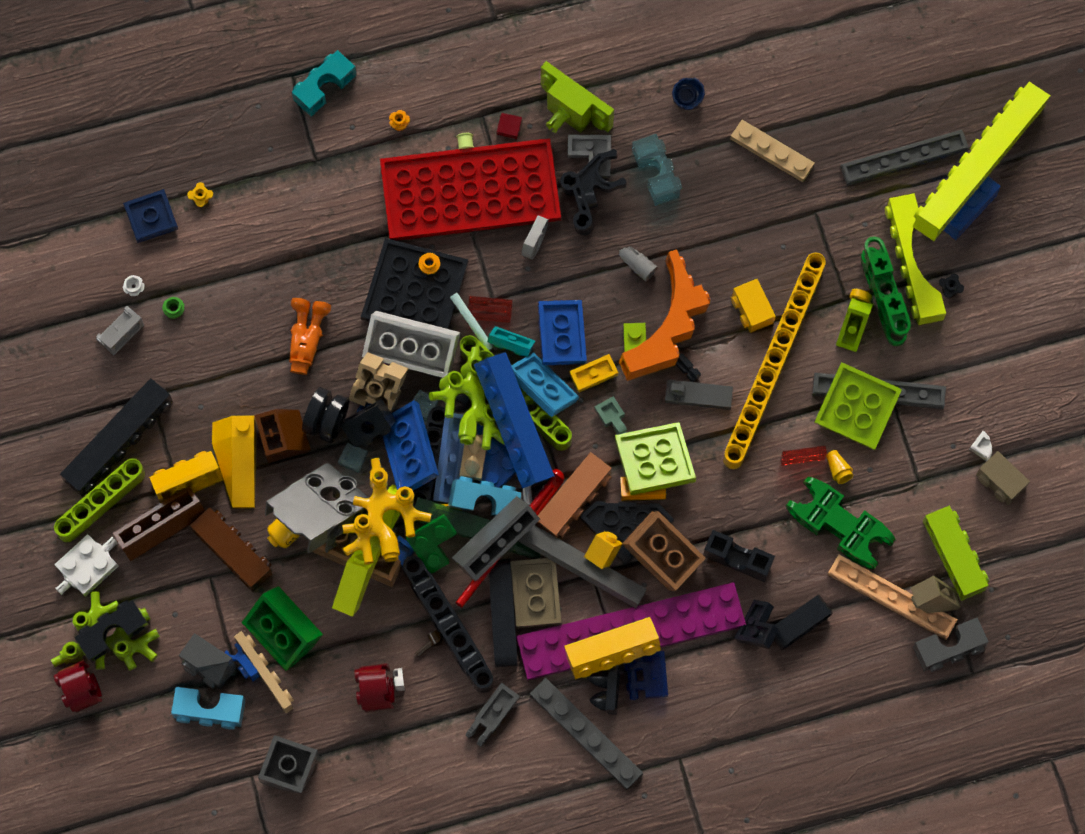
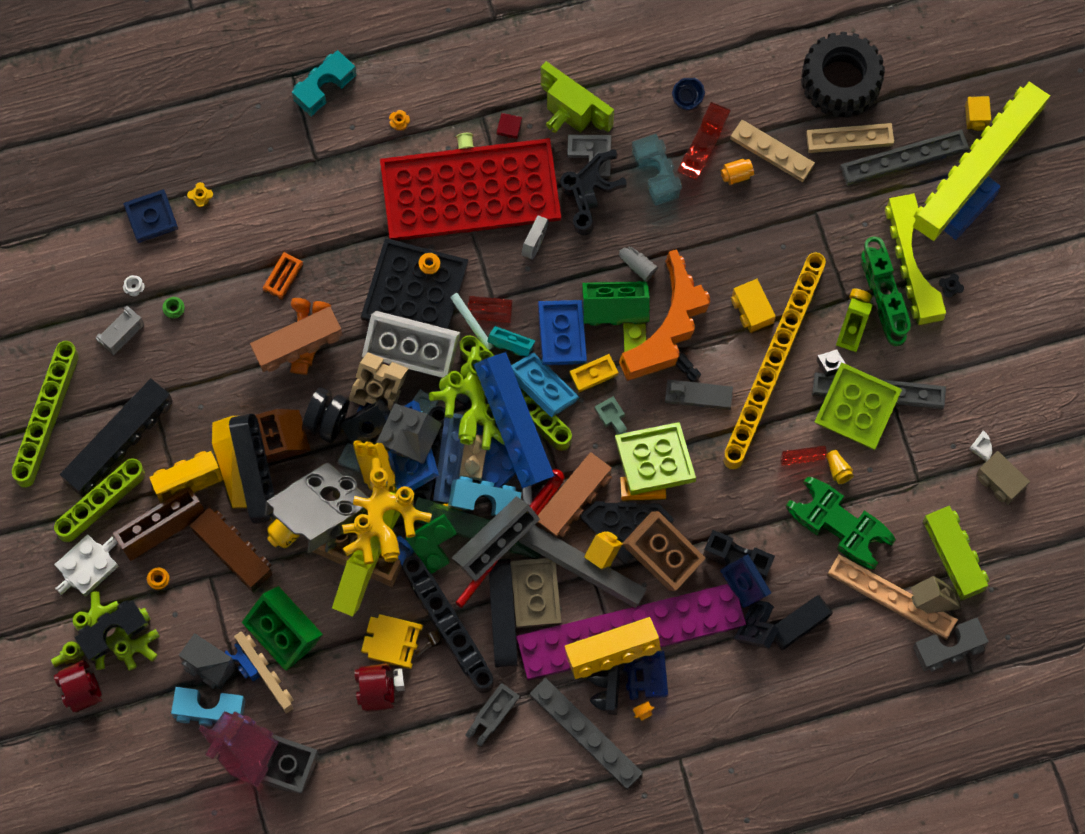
none -> lime beam [12,341,79,487]
none -> light orange plate [147,567,170,590]
none -> clear pink piece [199,711,278,787]
none -> black beam [229,413,277,524]
none -> nougat brick [250,307,343,372]
none -> orange tile [263,252,303,300]
none -> yellow plate [353,440,395,492]
none -> yellow plate [361,614,423,669]
none -> dark grey slope [377,403,442,464]
none -> green slope [582,281,650,326]
none -> light orange plate [632,701,654,721]
none -> clear red slope [677,102,731,181]
none -> dark blue plate [720,554,771,608]
none -> light orange brick [721,159,754,185]
none -> black tyre [801,32,885,117]
none -> tan plate [806,123,894,153]
none -> plate [817,350,846,377]
none -> yellow brick [965,96,991,131]

